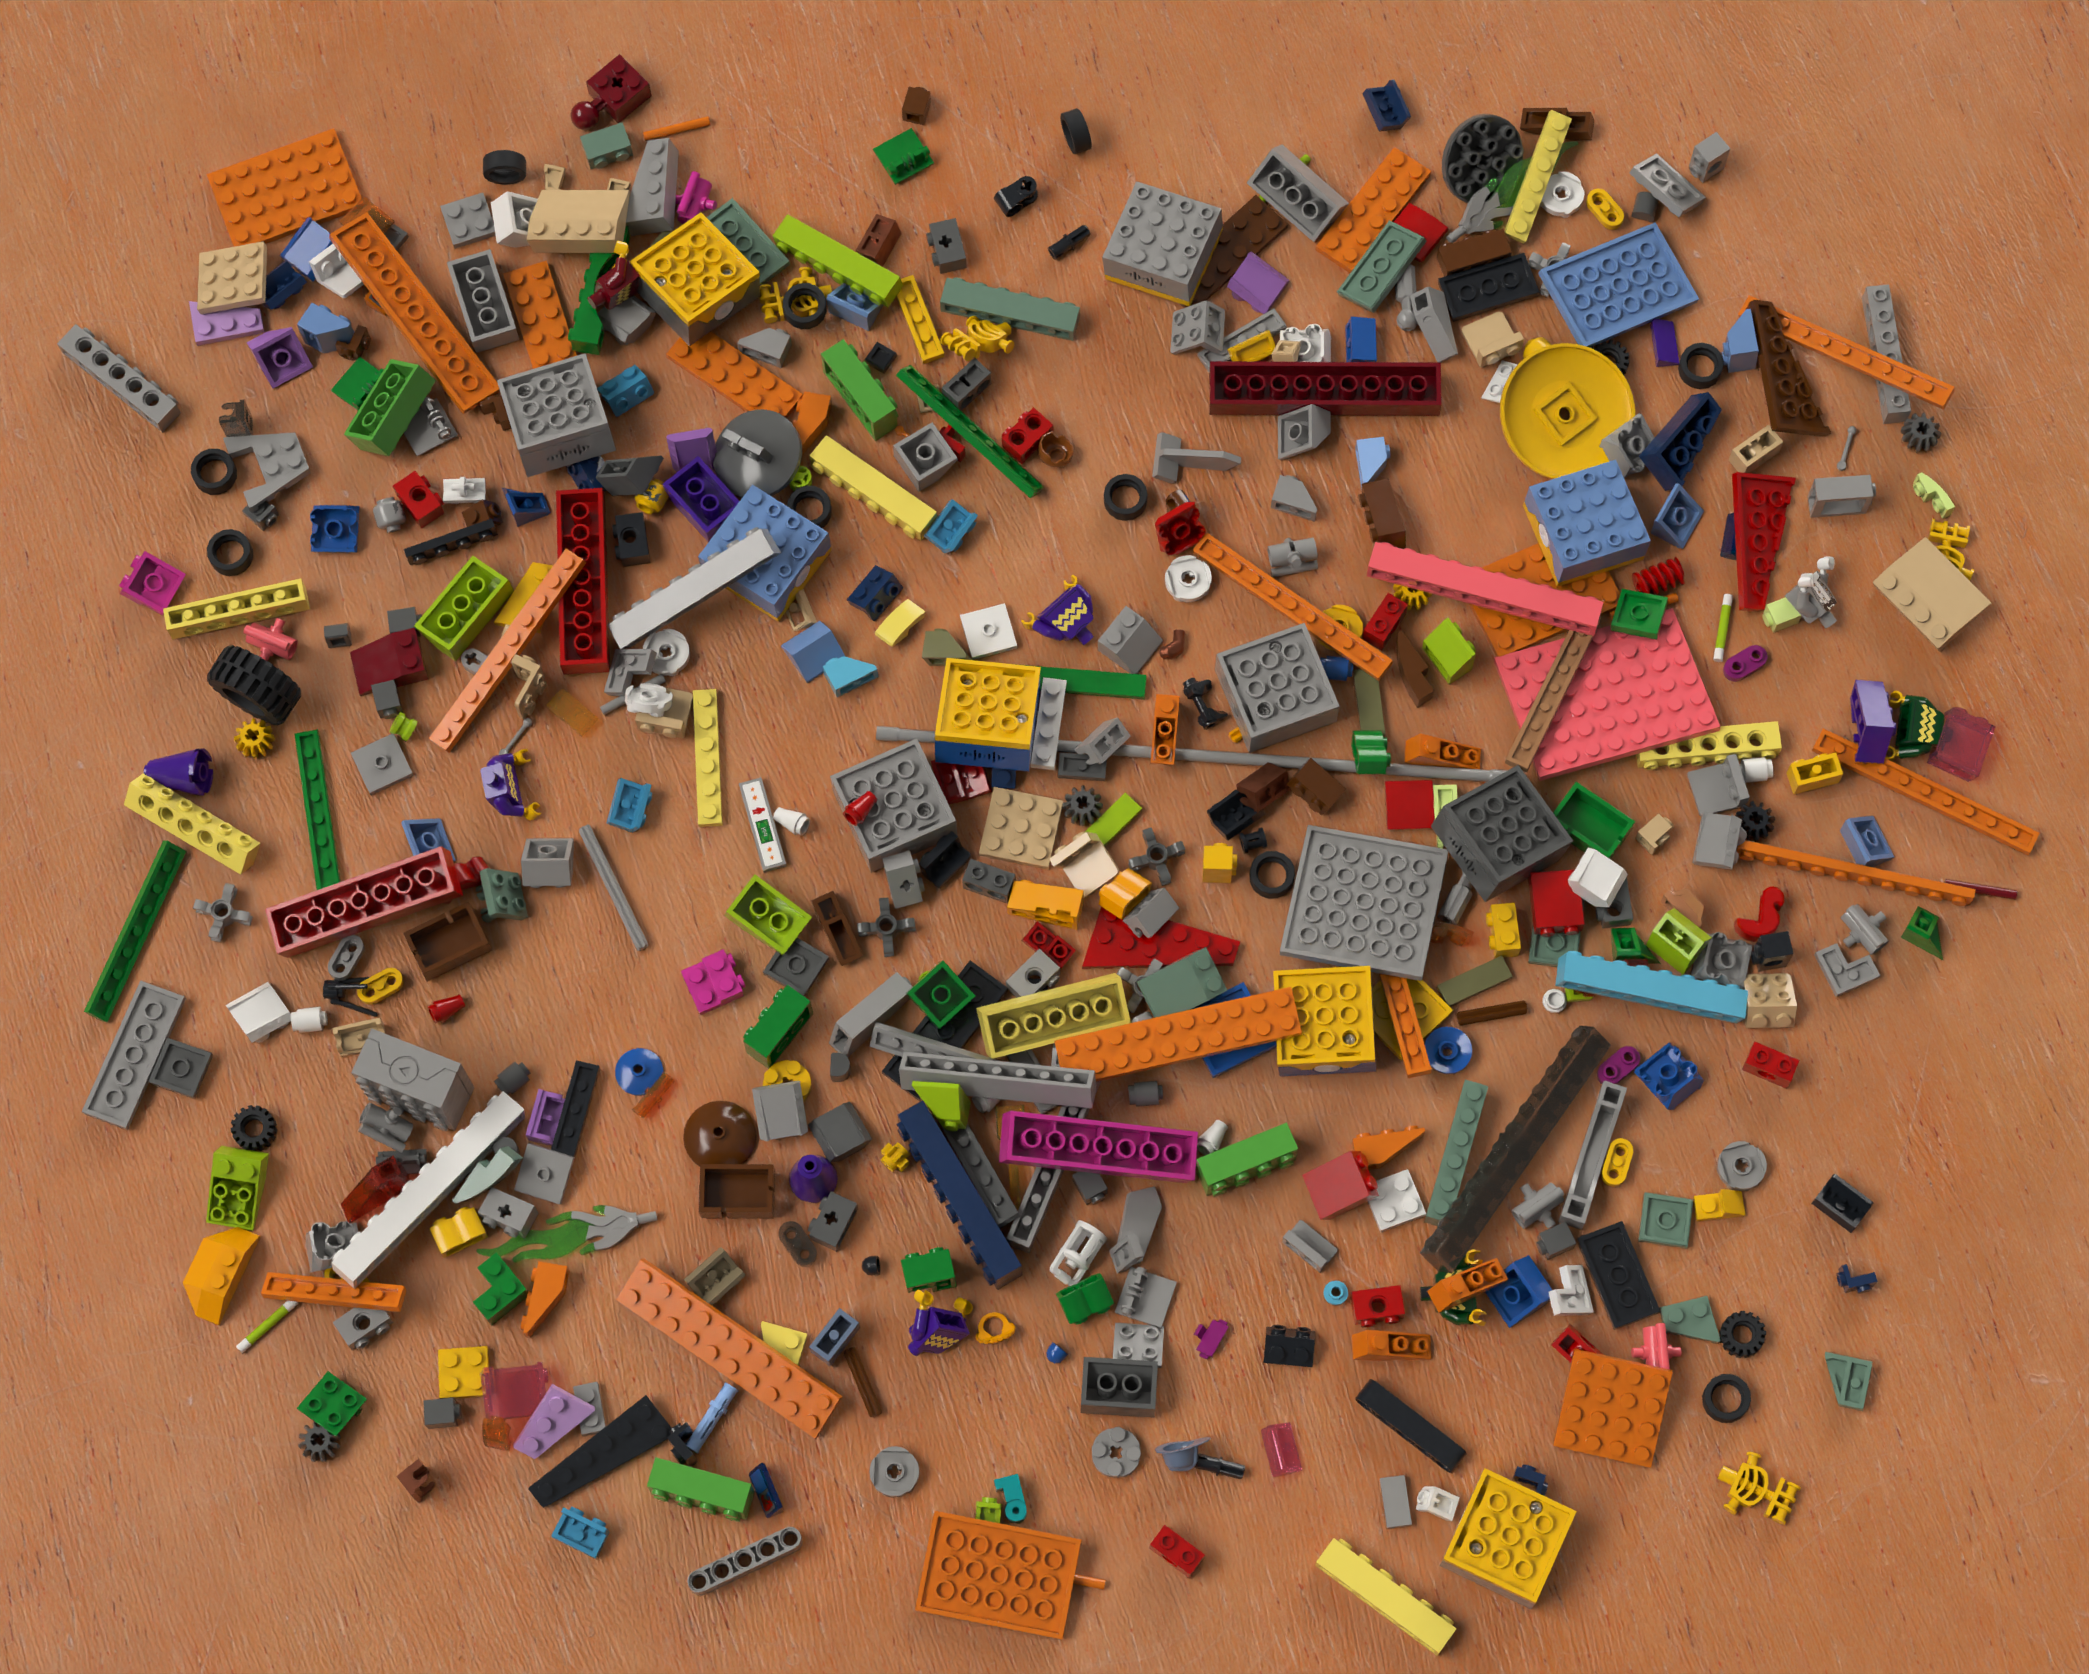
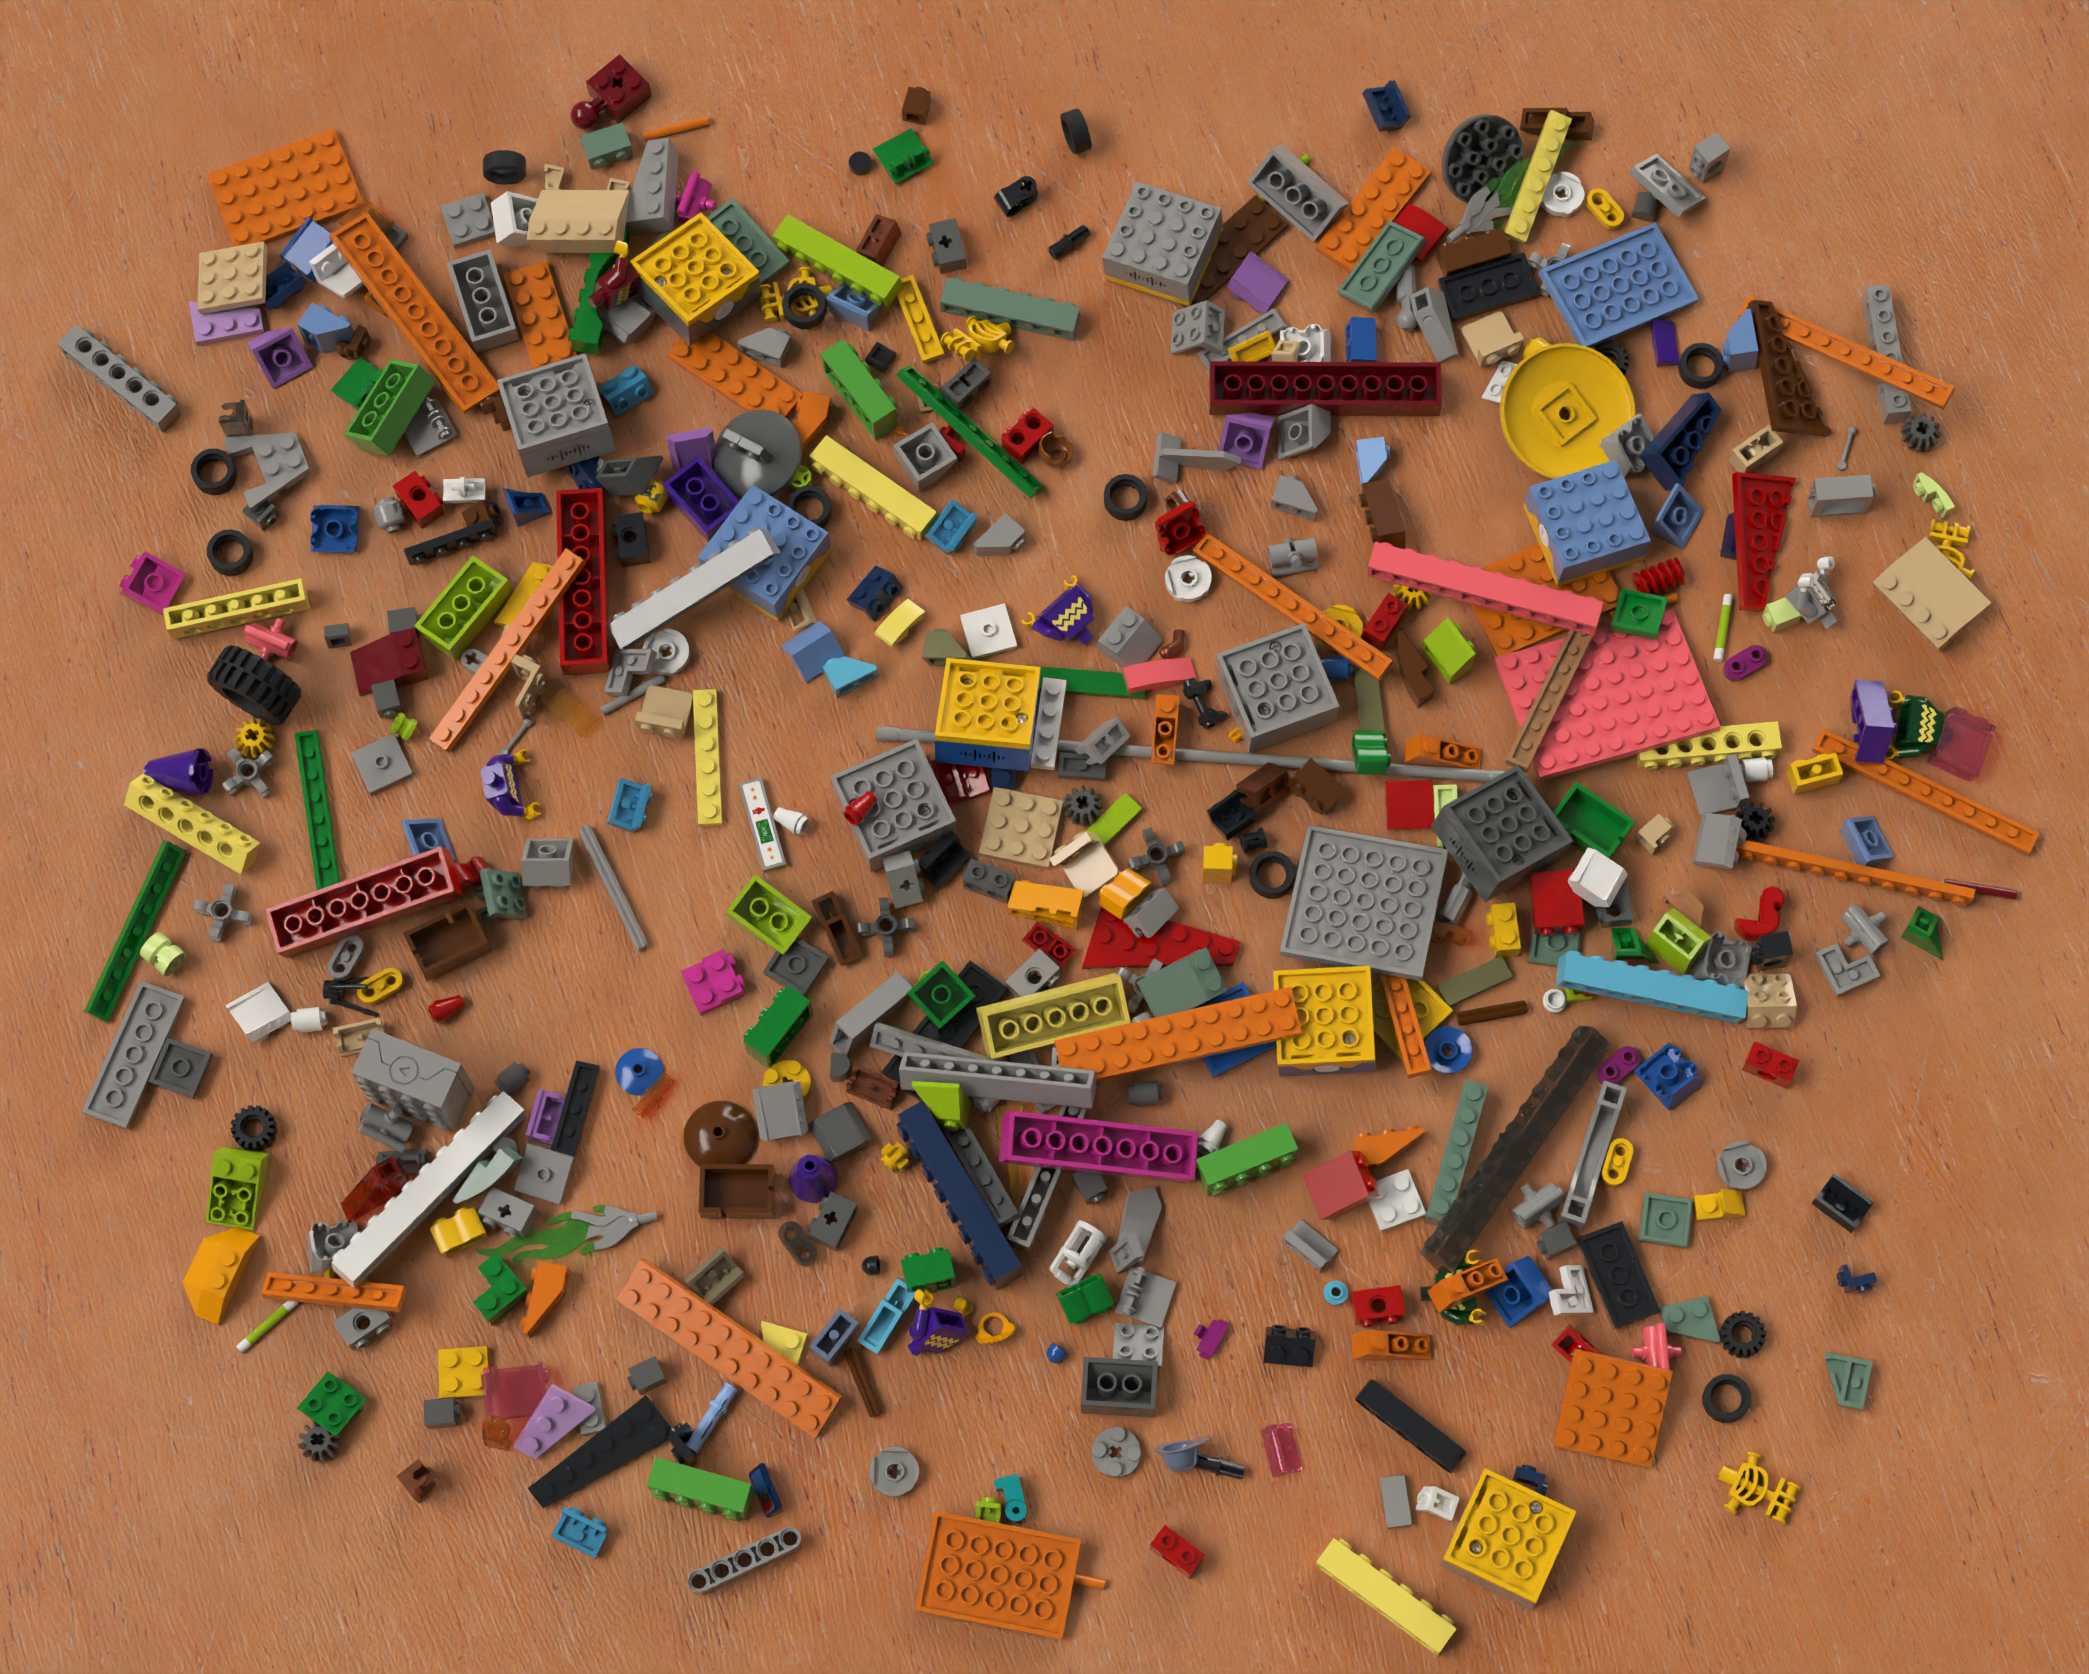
white plate [625,683,673,717] -> none
none -> yellowish green wheel [140,932,186,977]
none -> light grey pin [222,747,276,799]
none -> dark grey brick [627,1356,667,1395]
none -> copper hinge [846,1064,900,1110]
none -> black tile [849,151,872,175]
none -> medium azure slope [857,1278,916,1354]
none -> light grey slope [973,513,1026,556]
none -> coral slope [1123,658,1197,695]
none -> medium lavender slope [1219,412,1275,470]

